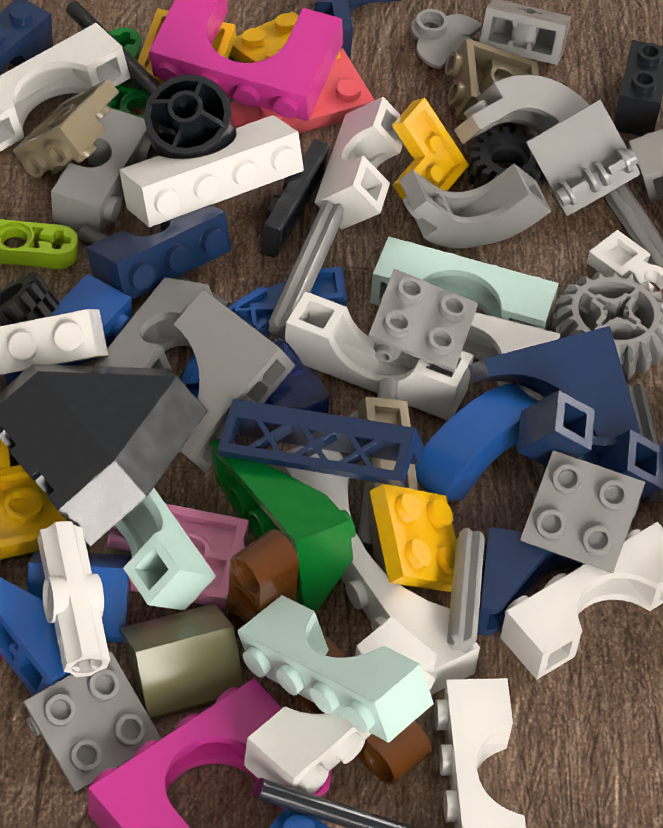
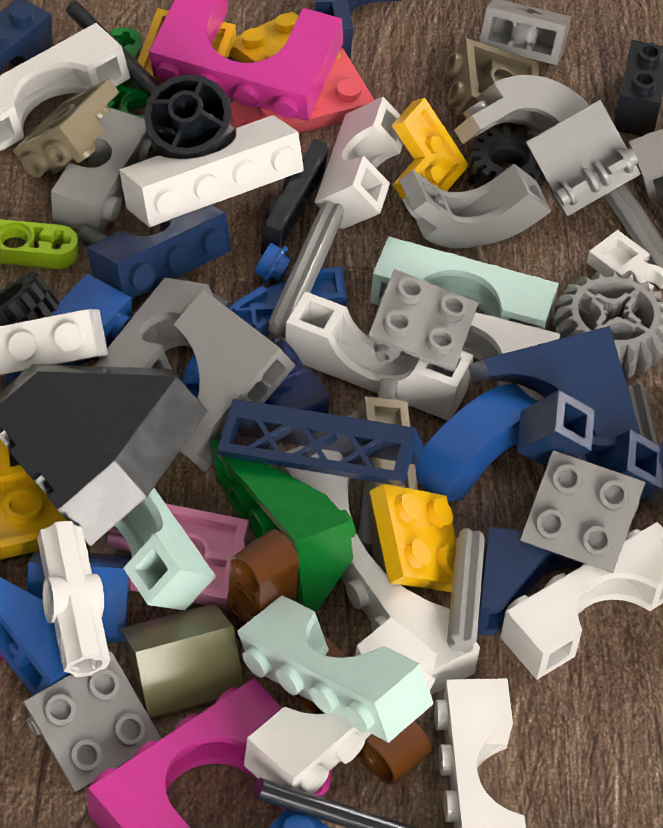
light grey plate [411,9,482,69] -> none
none -> blue plate [254,243,292,285]

